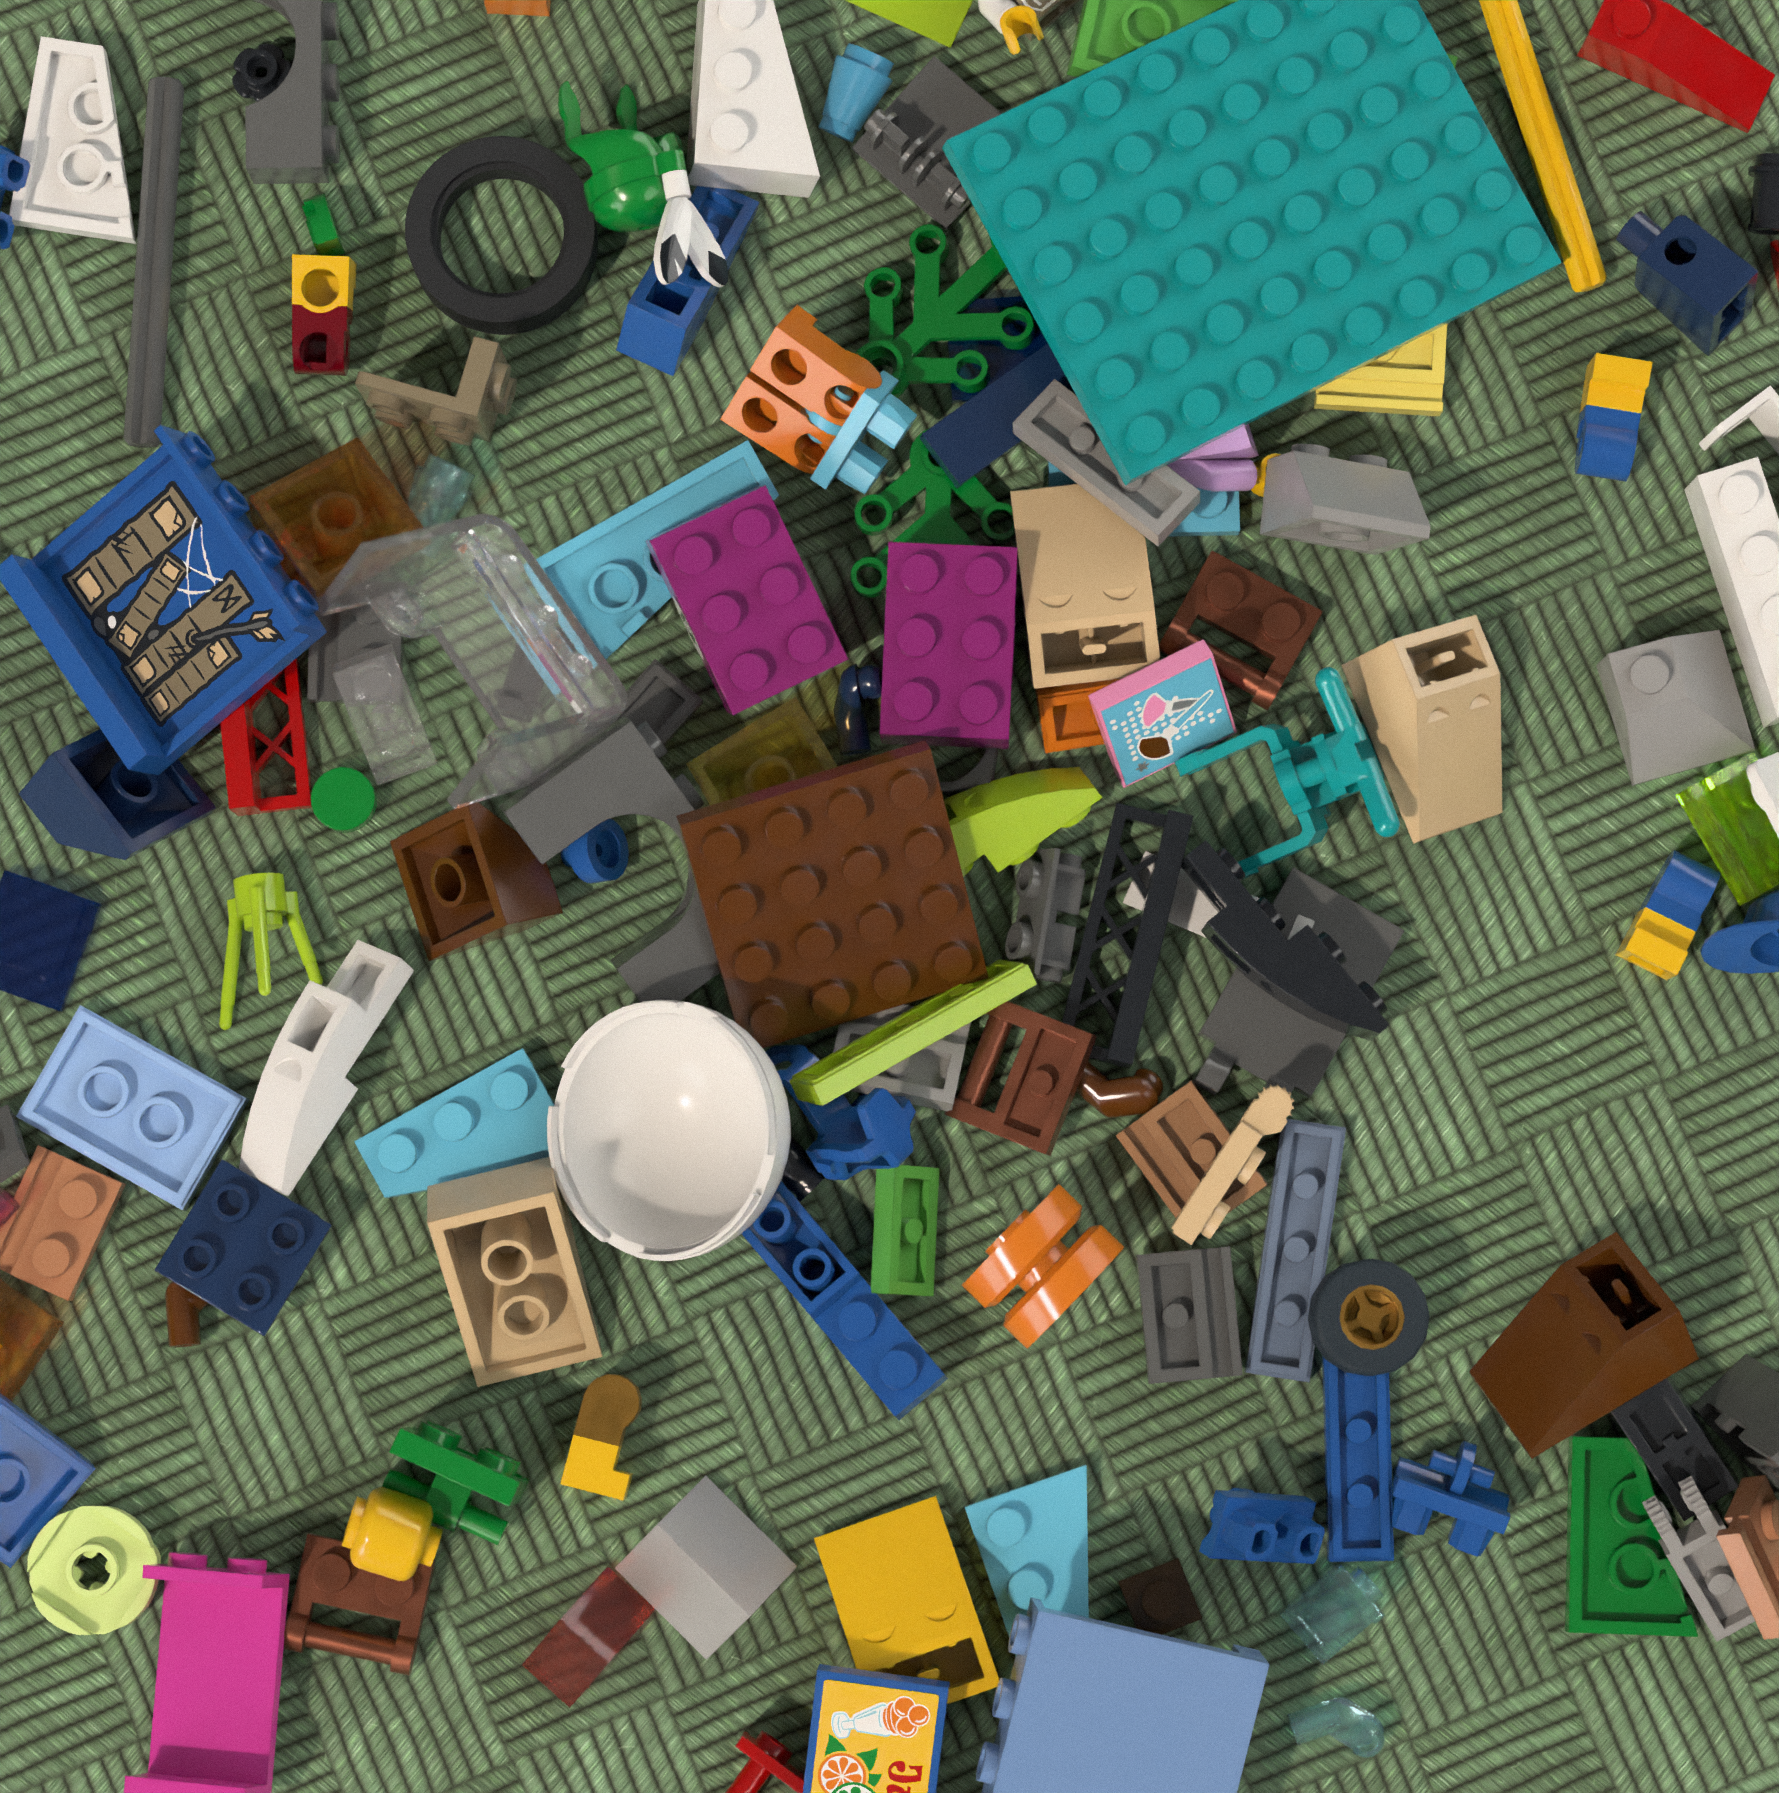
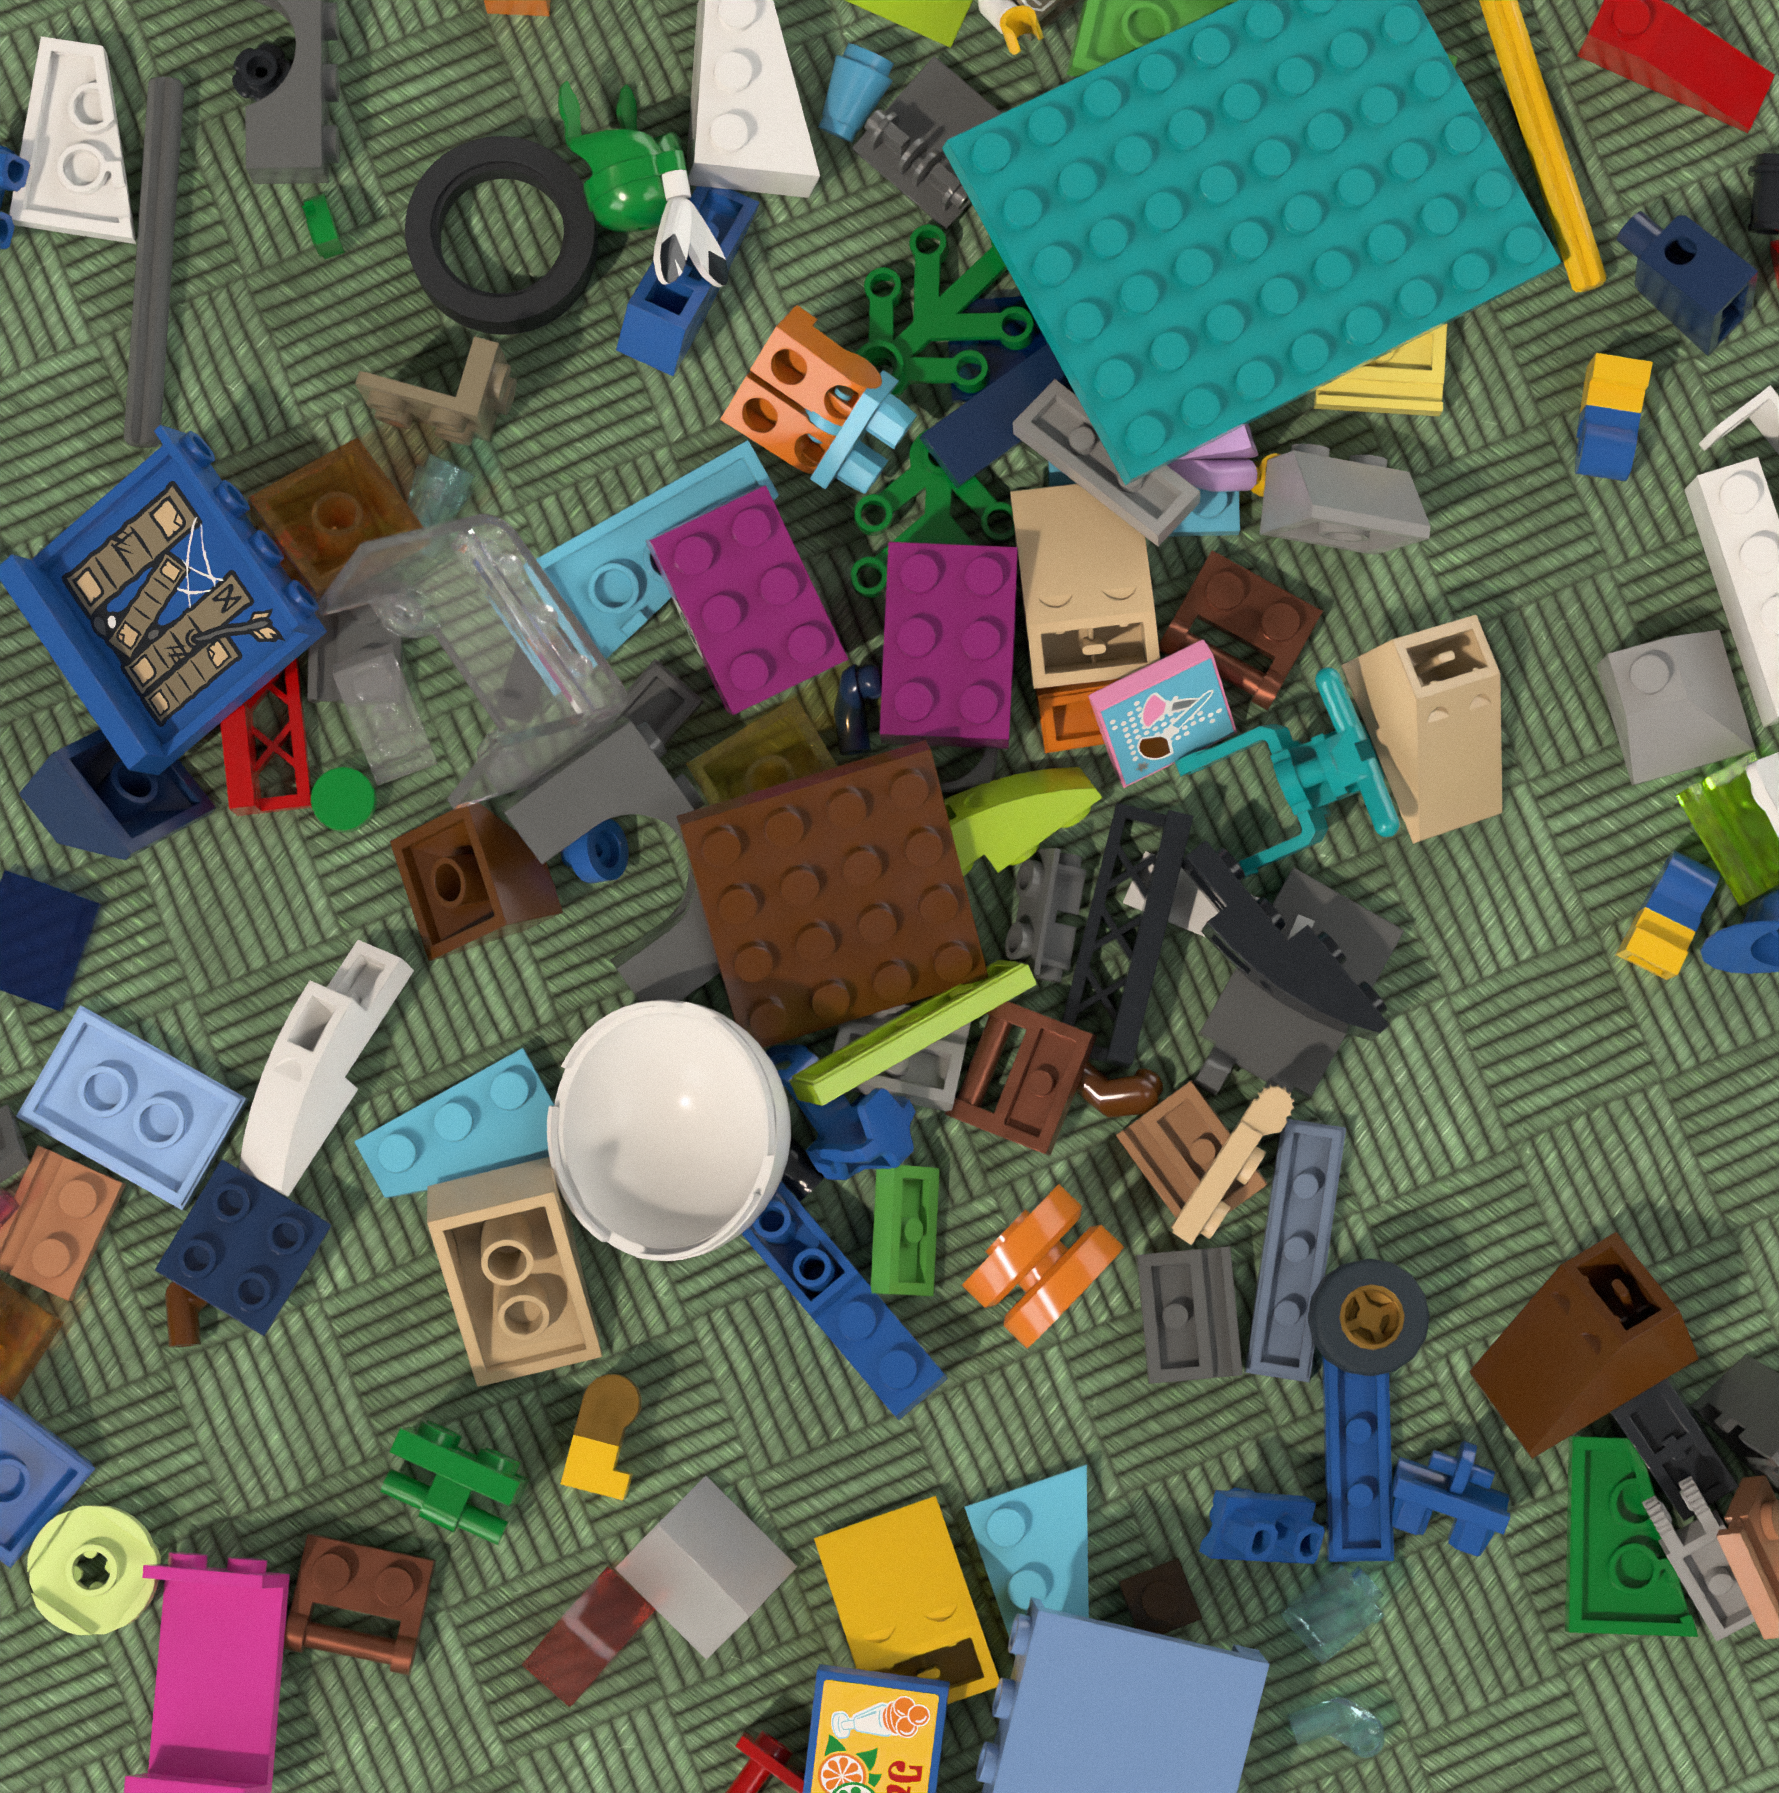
lime plant [219,873,323,1030] -> none
leg [292,254,357,376] -> none
yellow head [341,1487,443,1581] -> none

